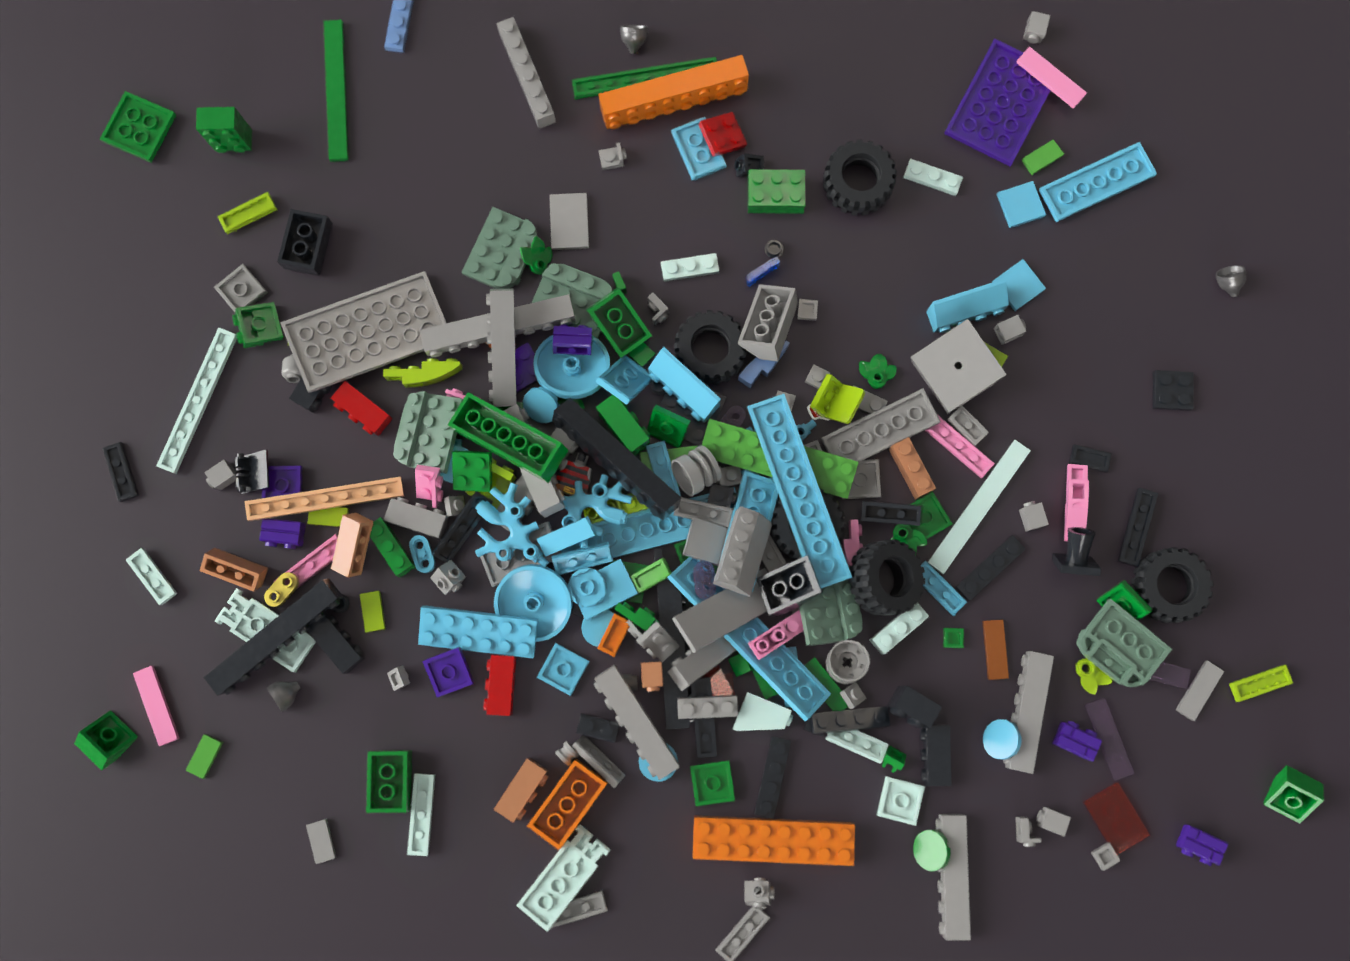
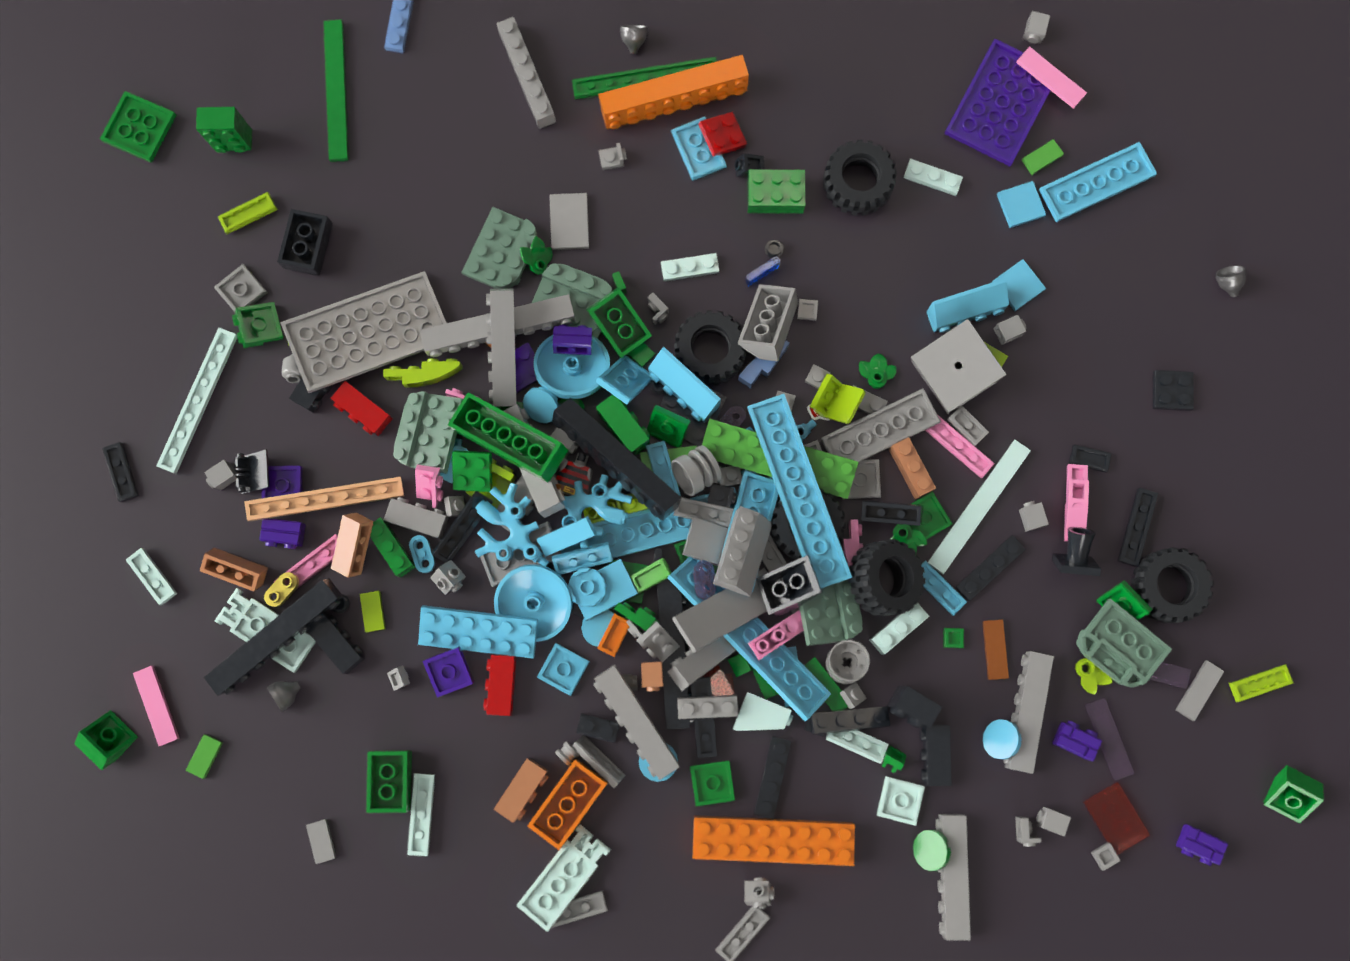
lime tile [307,507,349,527] -> none

